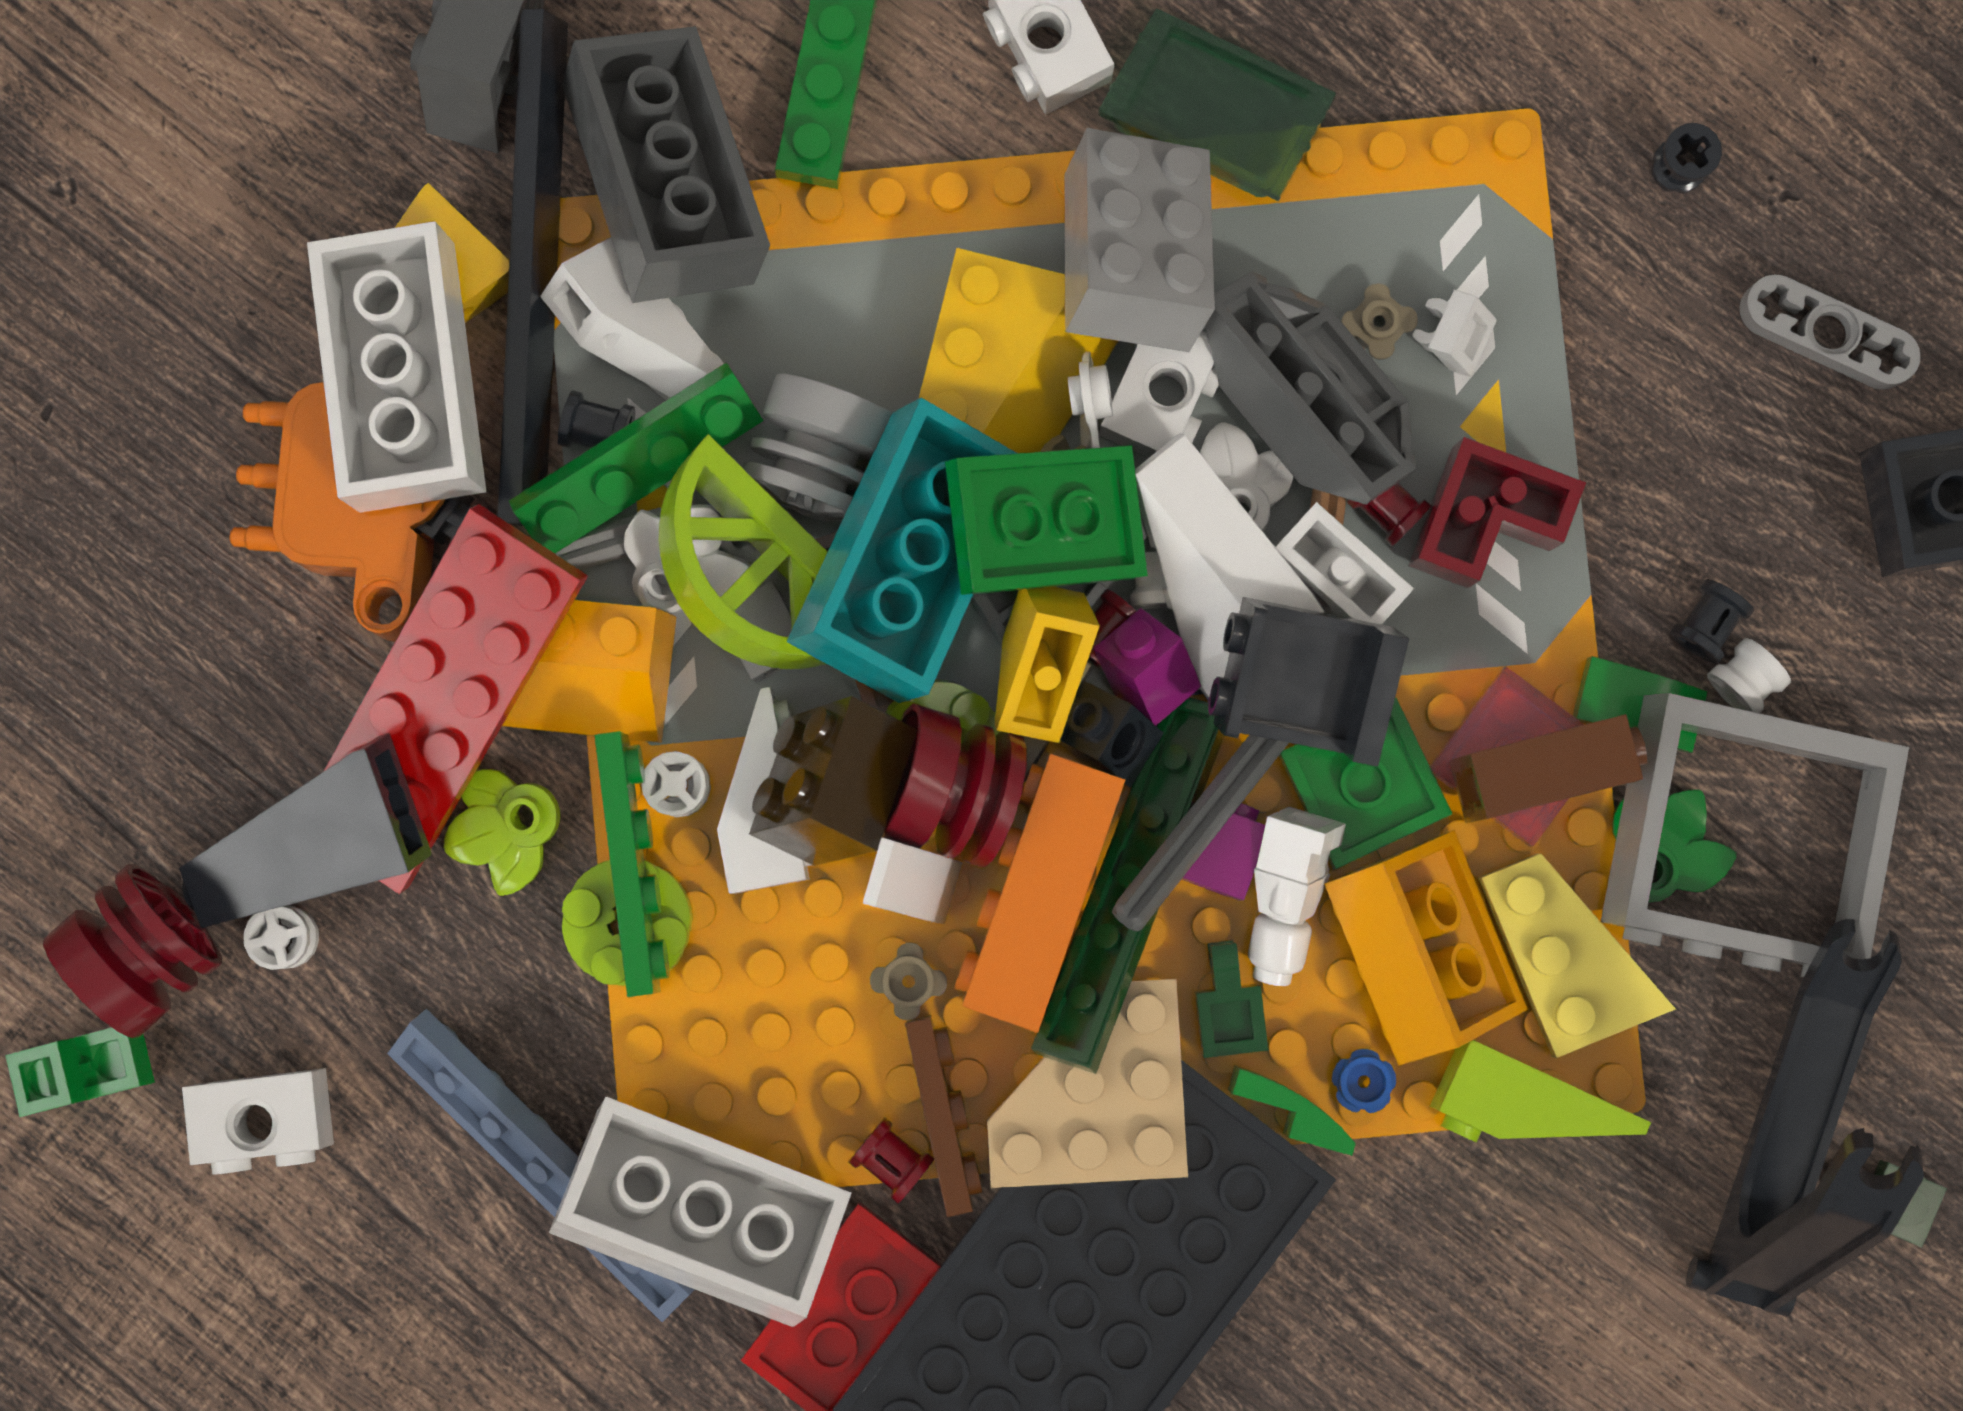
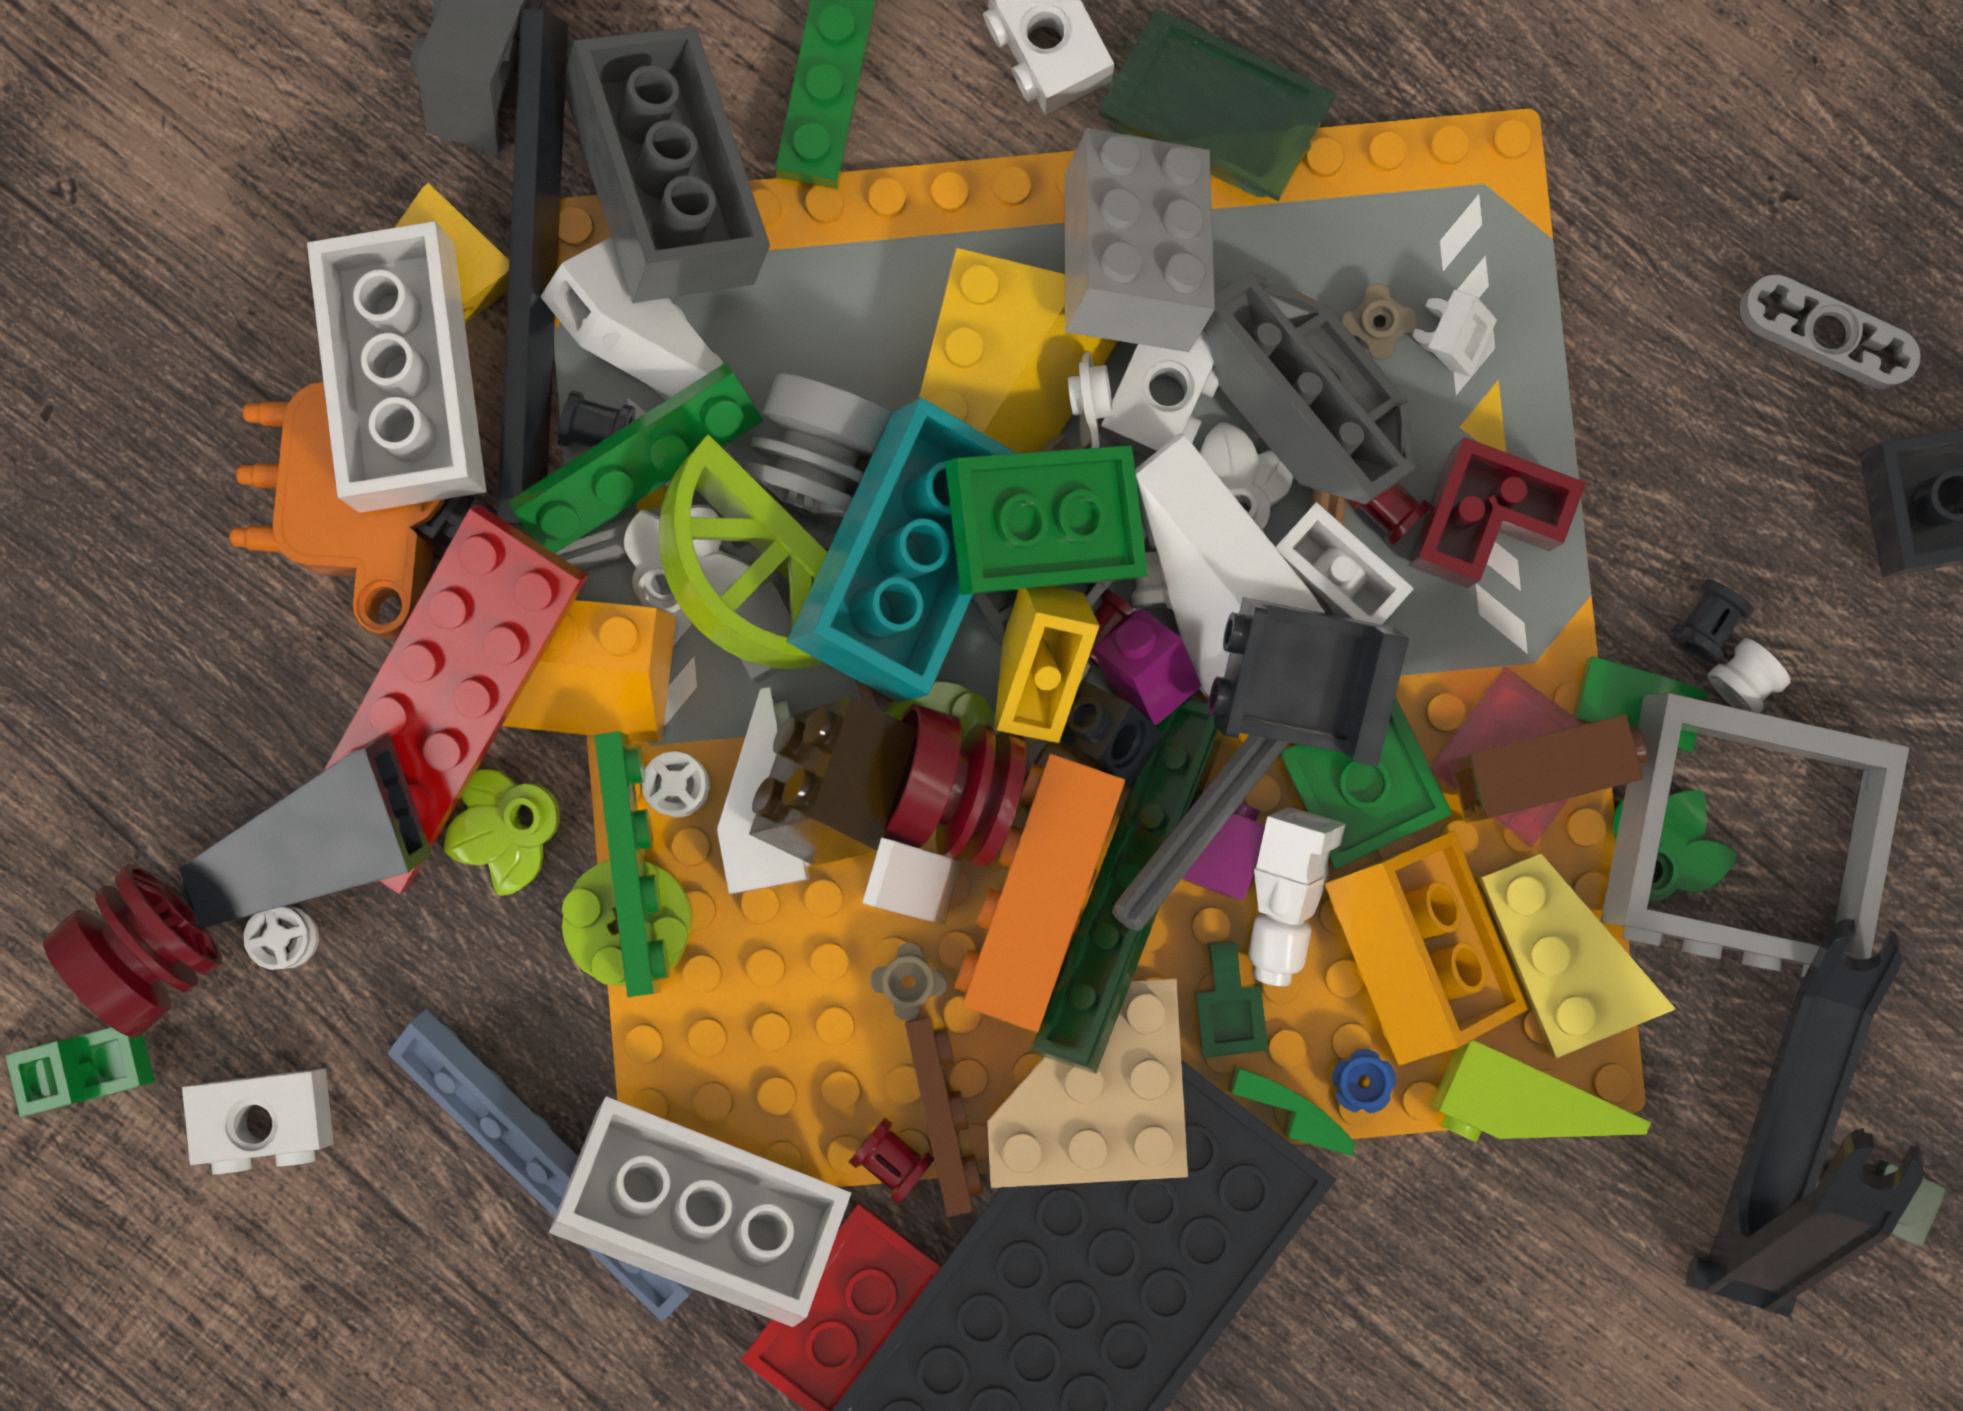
black bush [1651,123,1722,194] -> none

